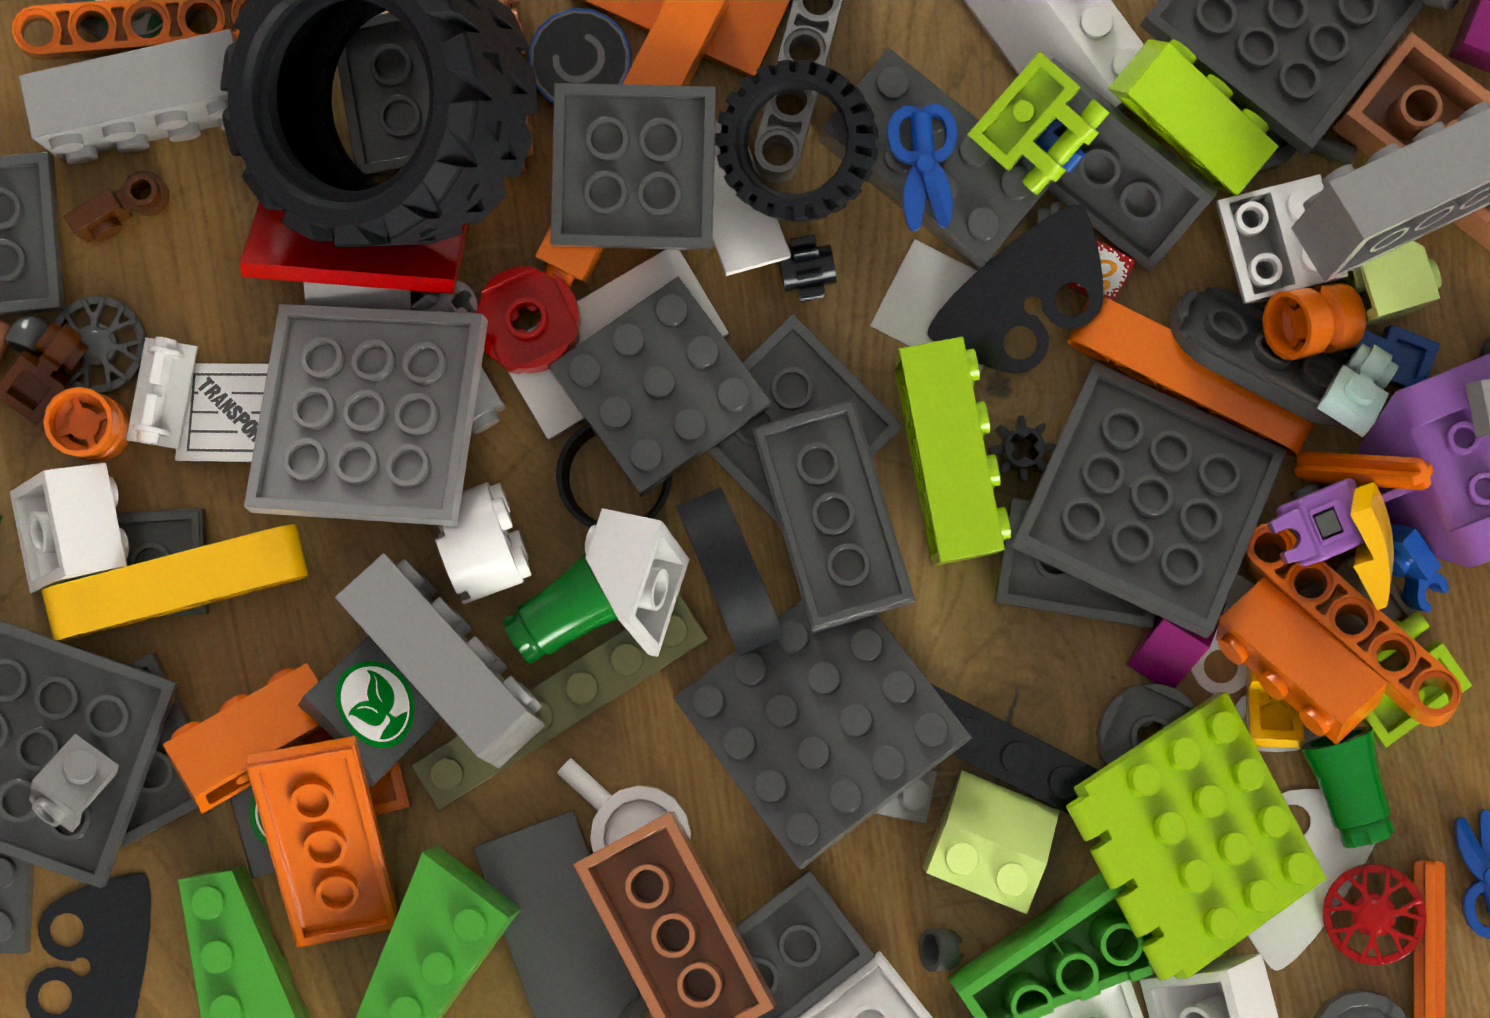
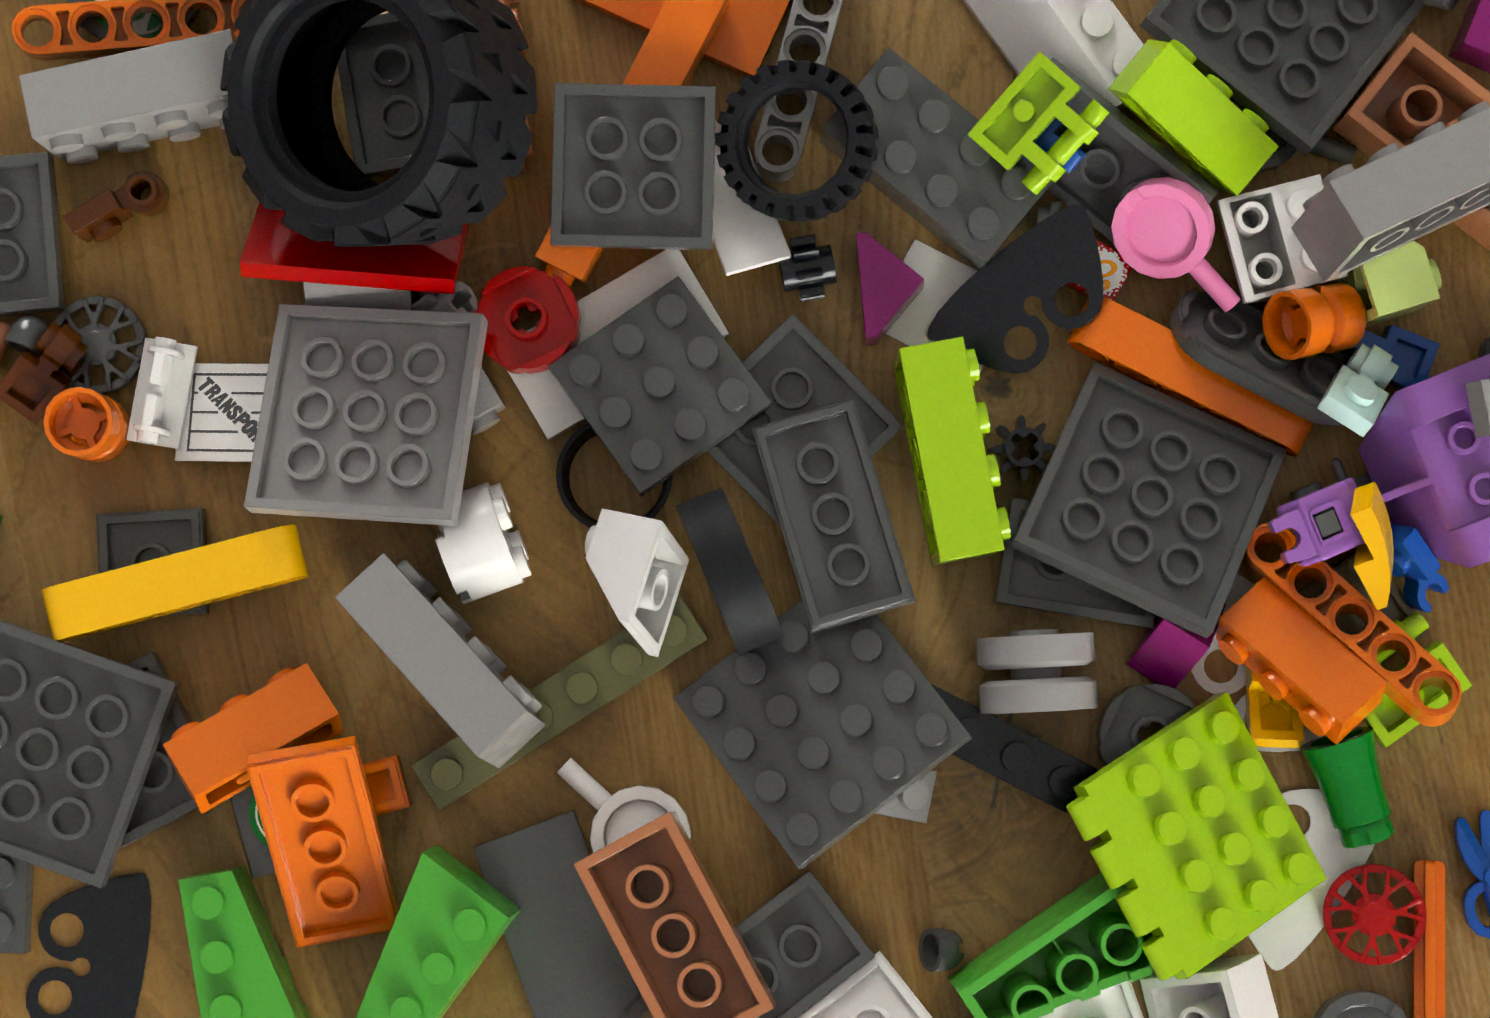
white slope [10,463,129,594] -> none
light grey bracket [29,734,119,832] -> none
slope [298,636,441,787] -> none
green plant [502,553,618,664] -> none
black tile [528,8,632,106] -> none
blue piece [887,103,958,232] -> none
yellowish green slope [921,770,1060,914] -> none
orange axle [1293,451,1434,490] -> none
none -> magenta slope [856,232,924,346]
none -> light grey wheel [975,629,1098,714]
none -> bright pink piece [1111,177,1241,313]

